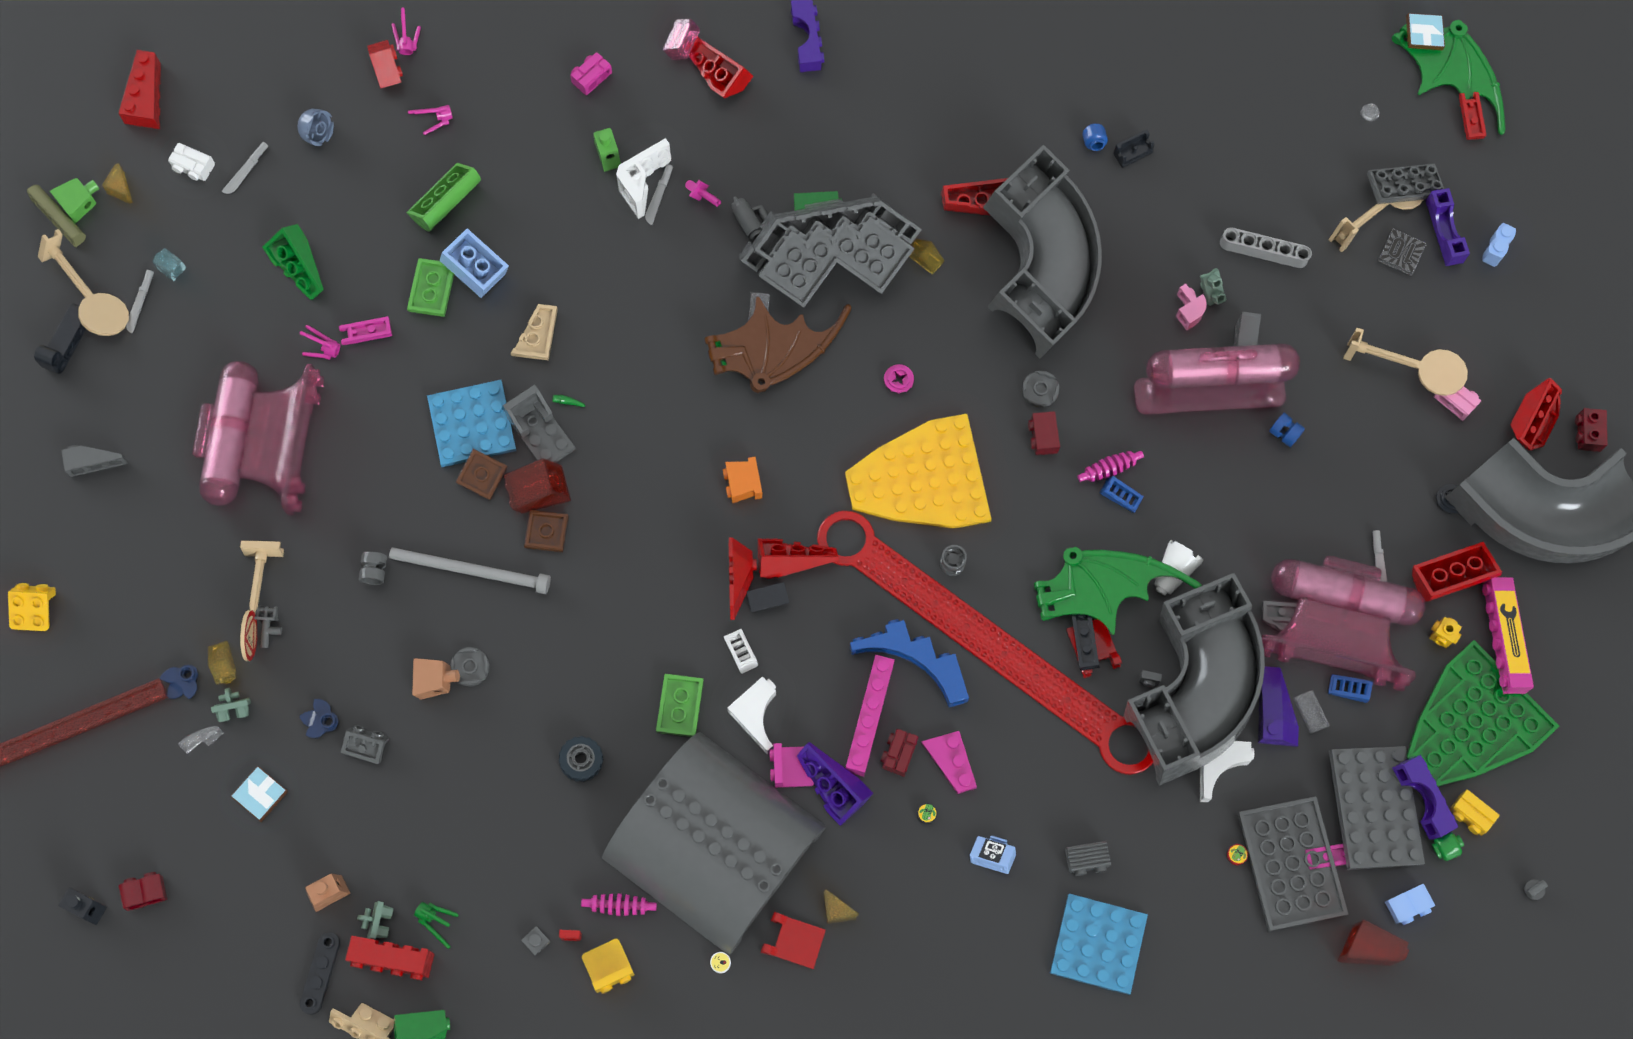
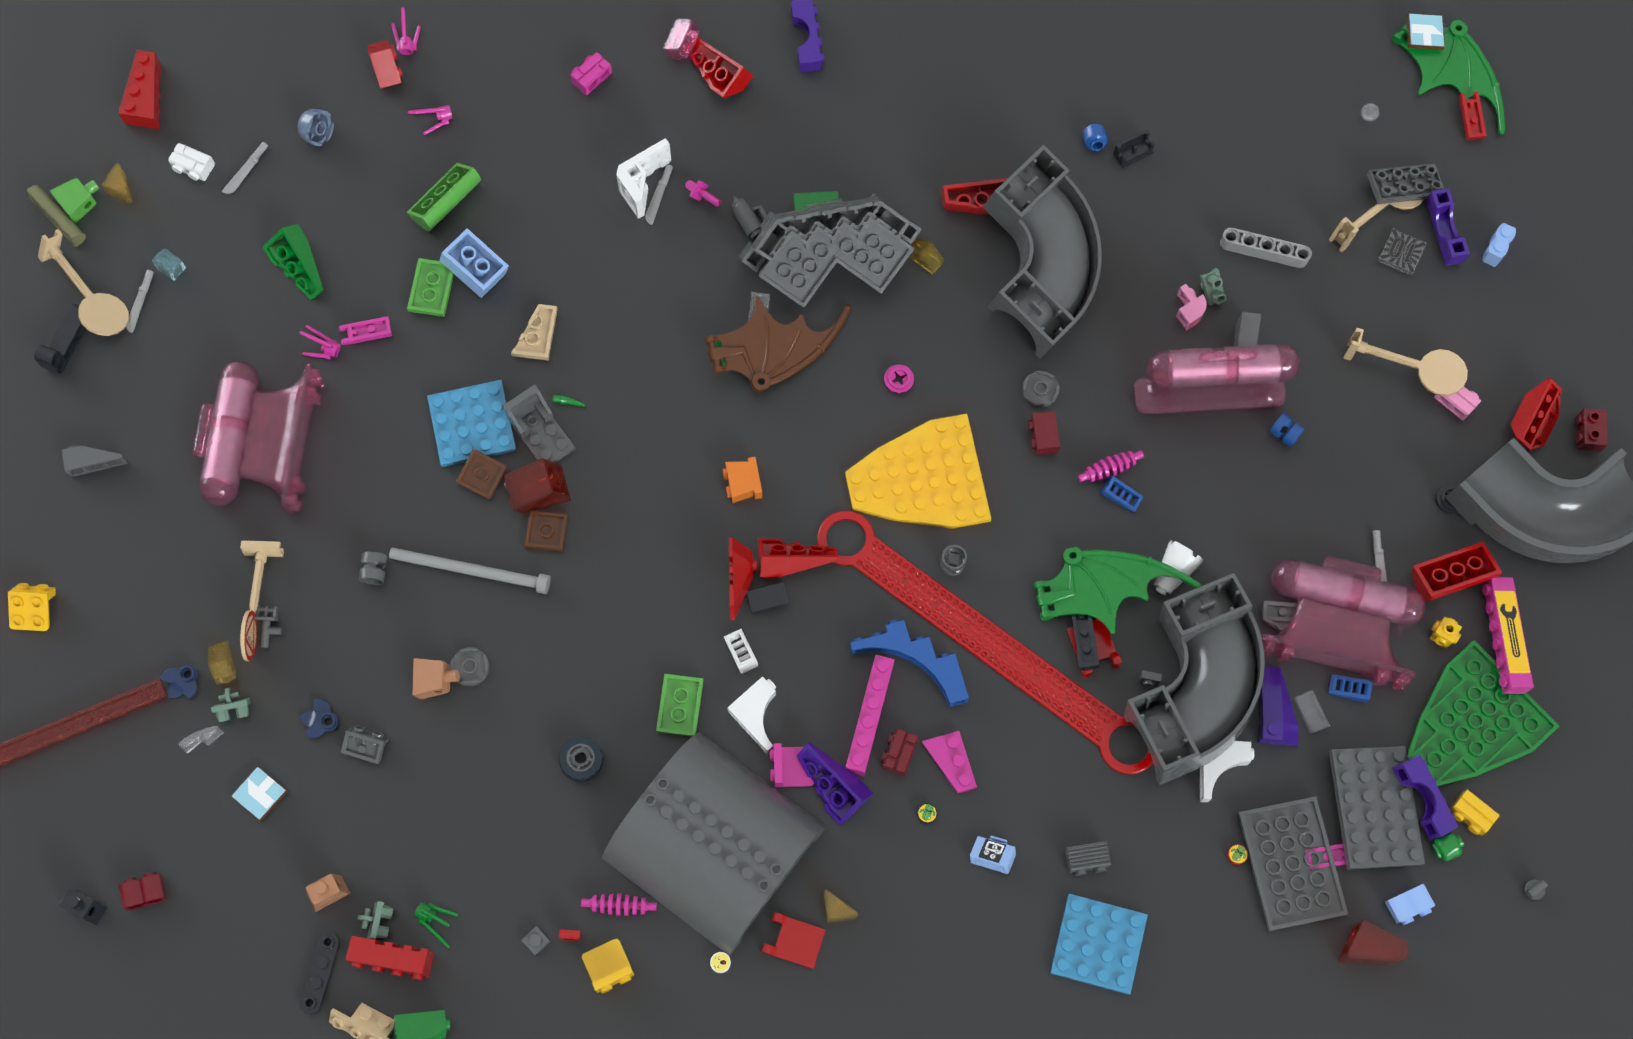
bright green torso [593,128,621,172] -> none

